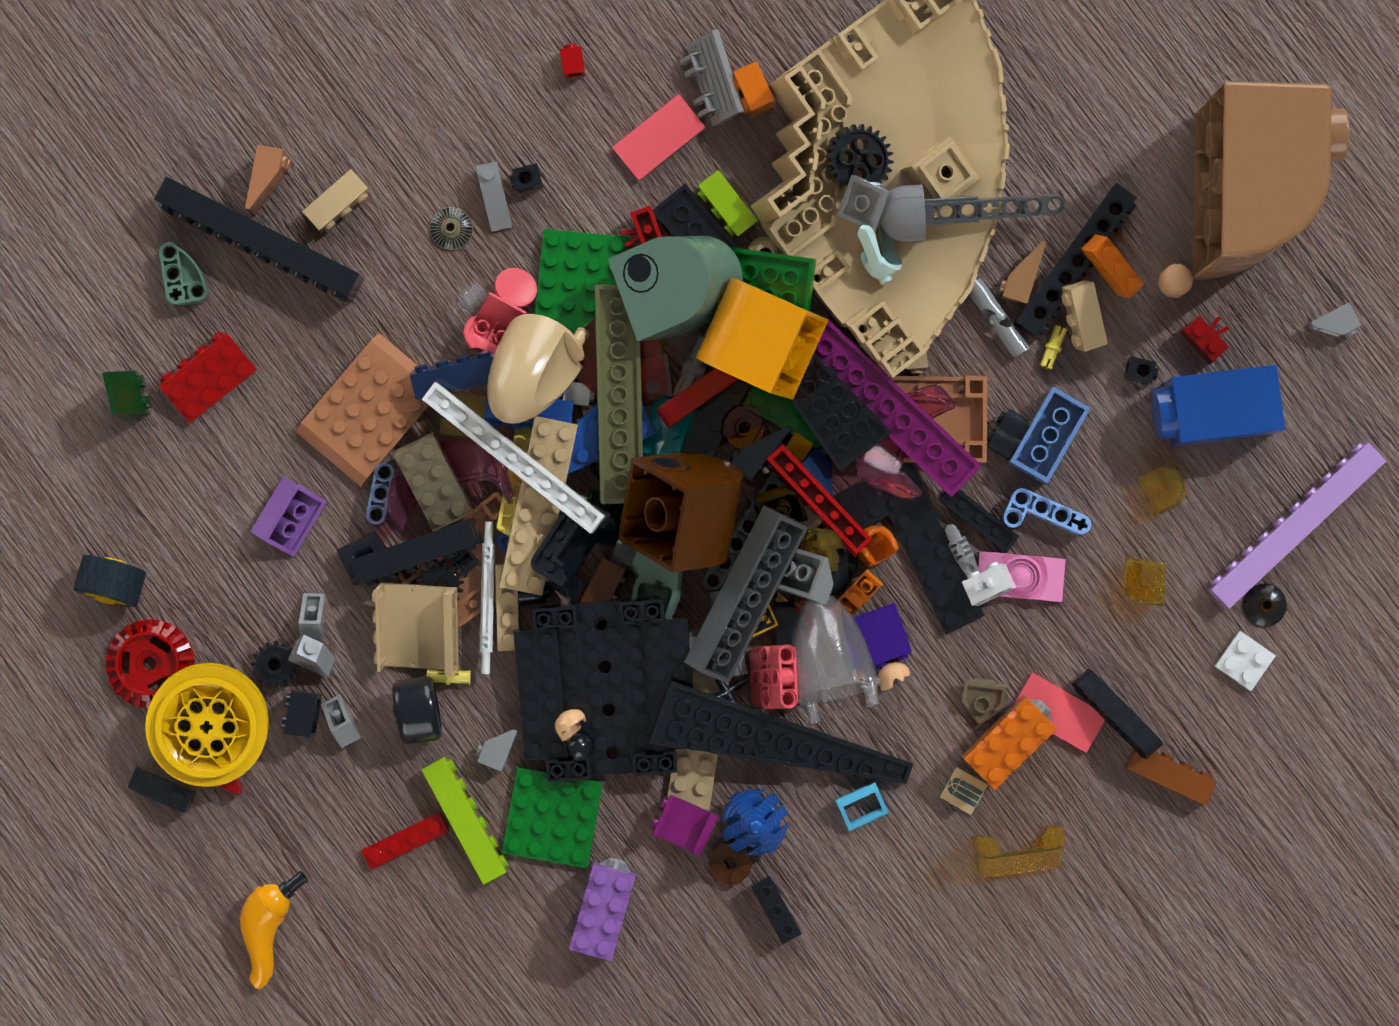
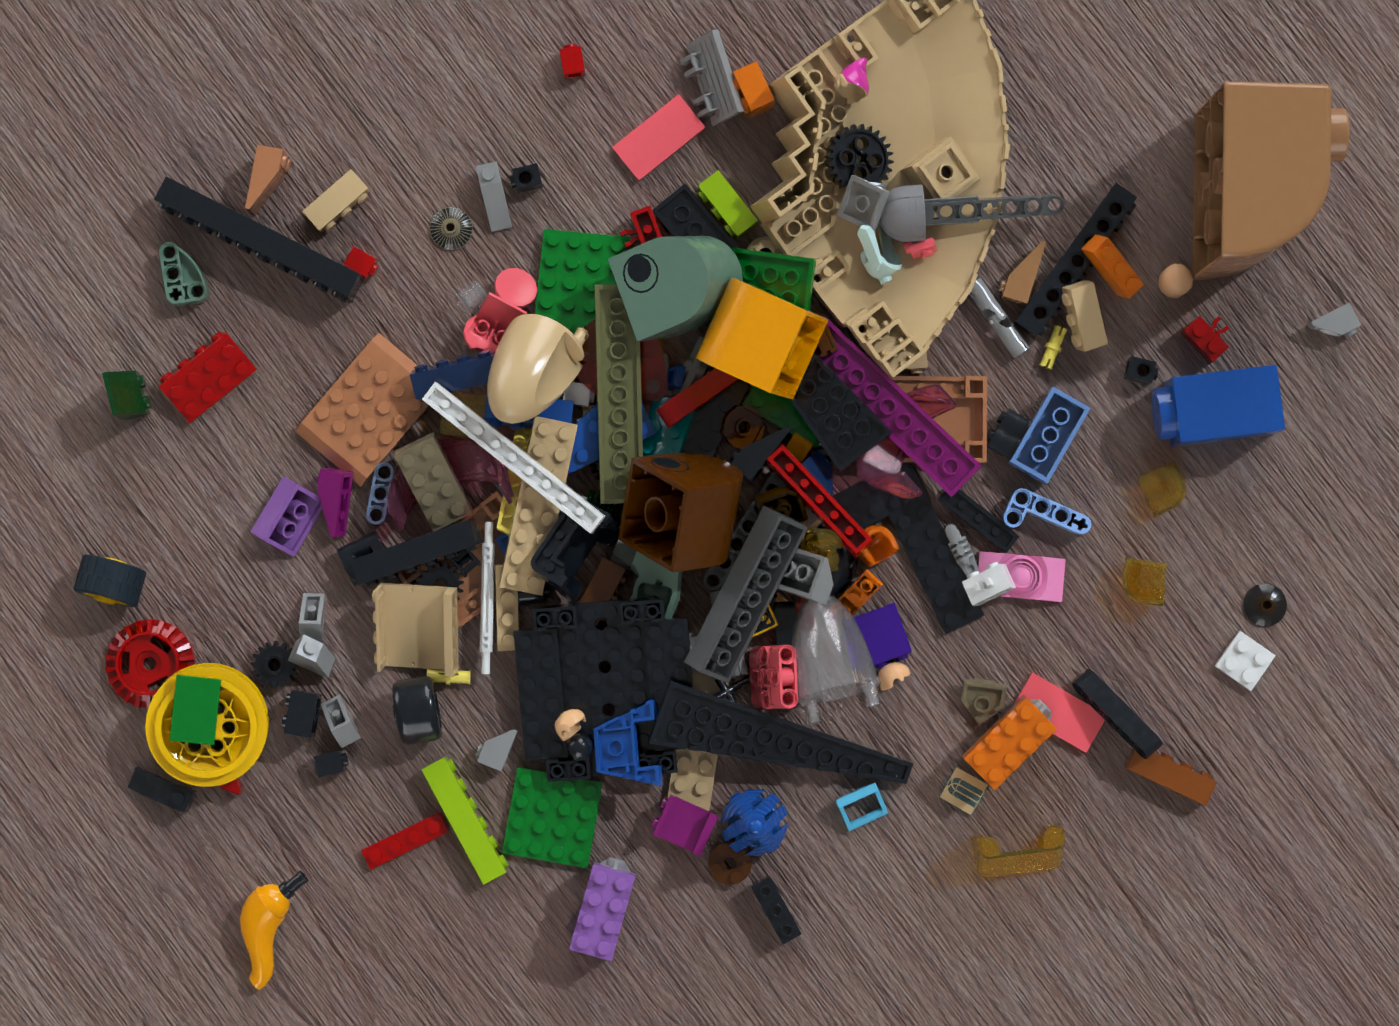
lavender brick [1208,442,1386,609] -> none
none -> green tile [170,674,221,745]
none -> black brick [314,750,349,777]
none -> magenta slope [317,468,354,538]
none -> red brick [343,246,379,280]
none -> blue wing [593,700,663,786]
none -> blue tile [664,365,686,391]
none -> reddish brown piece [815,313,838,358]
none -> hat [834,57,869,103]
none -> coral bracket [903,237,938,260]

